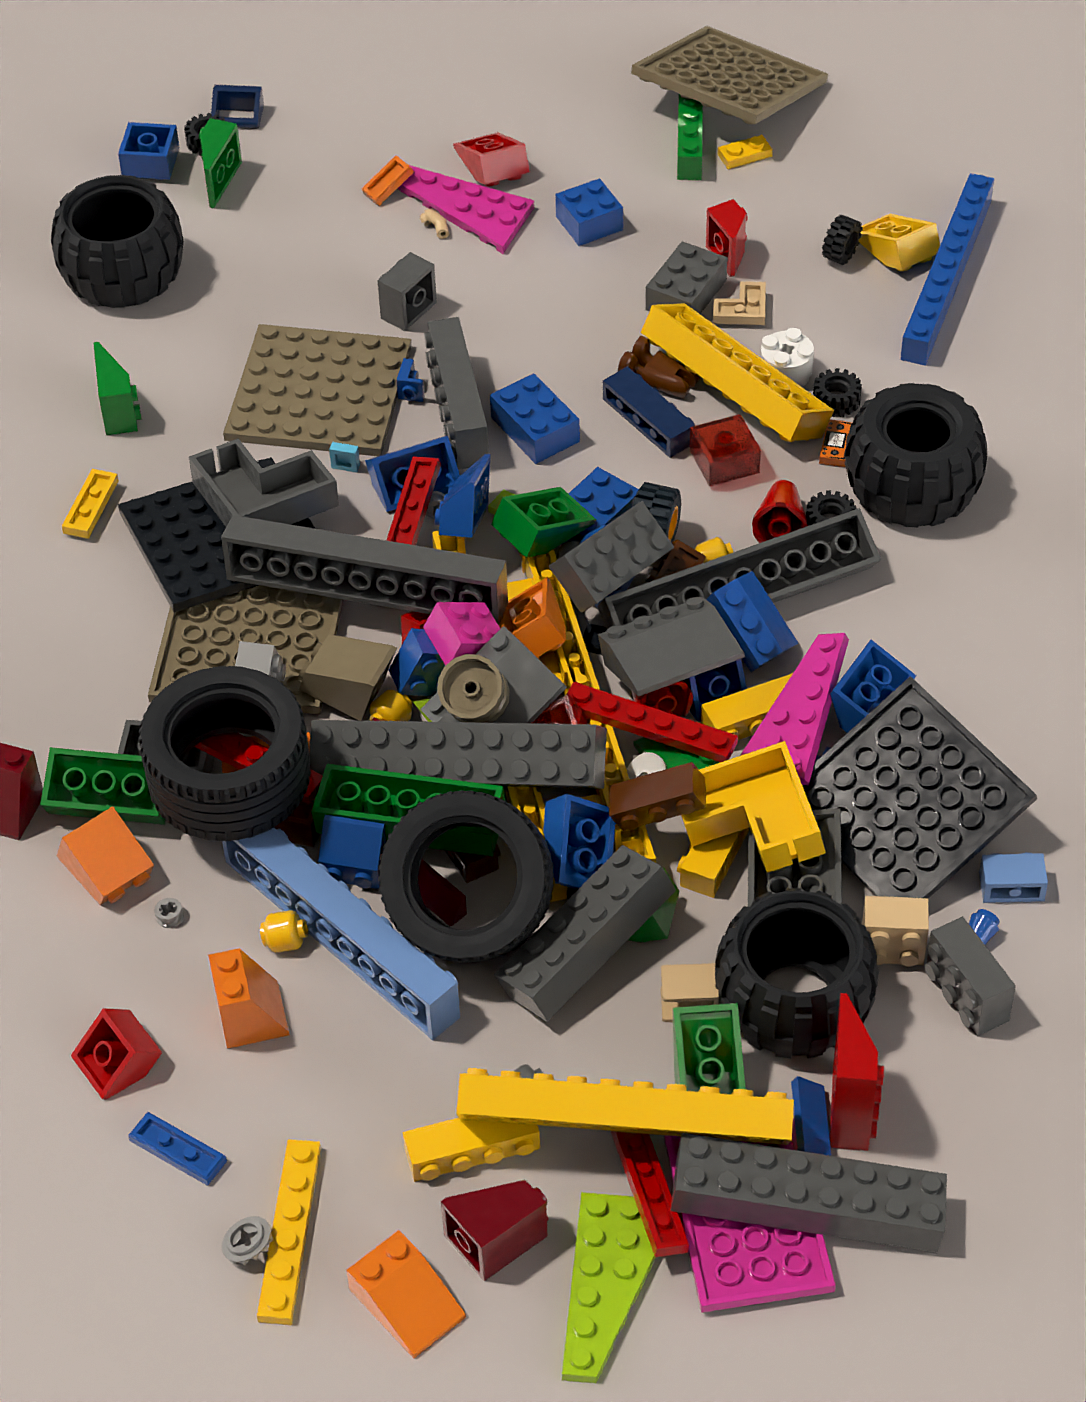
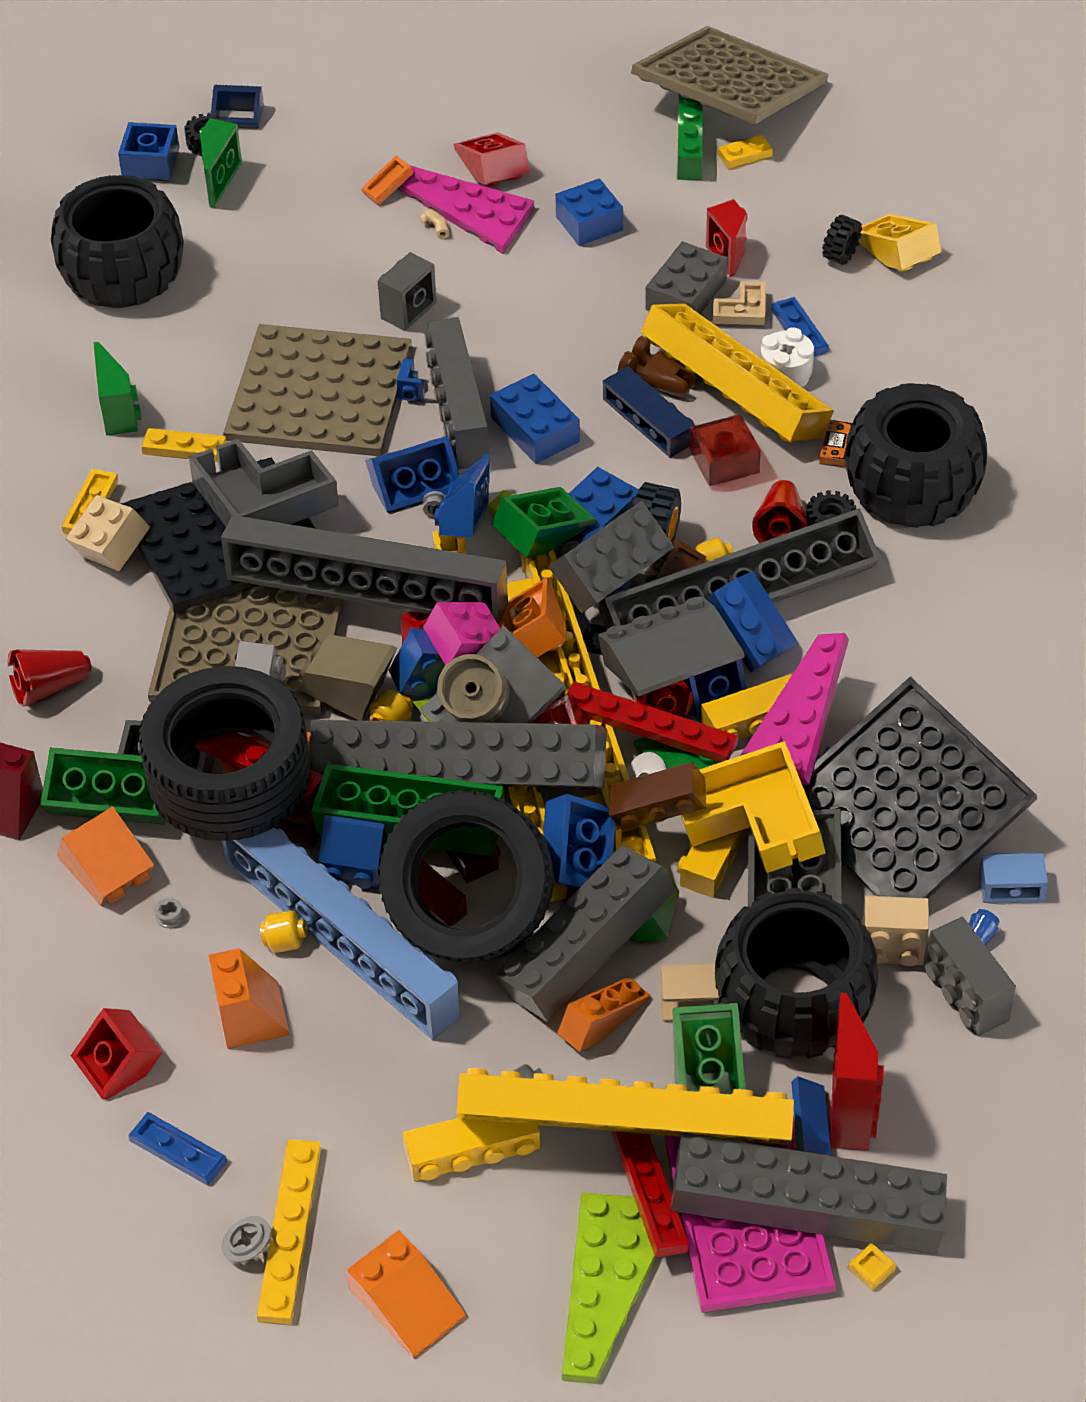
medium azure plate [329,442,360,473] -> none
red plate [386,457,441,545] -> none
dark red slope [440,1180,549,1281] -> none
black tyre [813,368,862,417] -> none
blue slope [830,639,917,733] -> none
blue brick [900,173,994,366] -> none
none -> red cone [7,649,92,707]
none -> tan brick [66,495,150,571]
none -> yellow plate [141,428,227,462]
none -> orange slope [557,977,651,1052]
none -> blue tile [771,297,829,356]
none -> yellow tile [848,1243,896,1291]

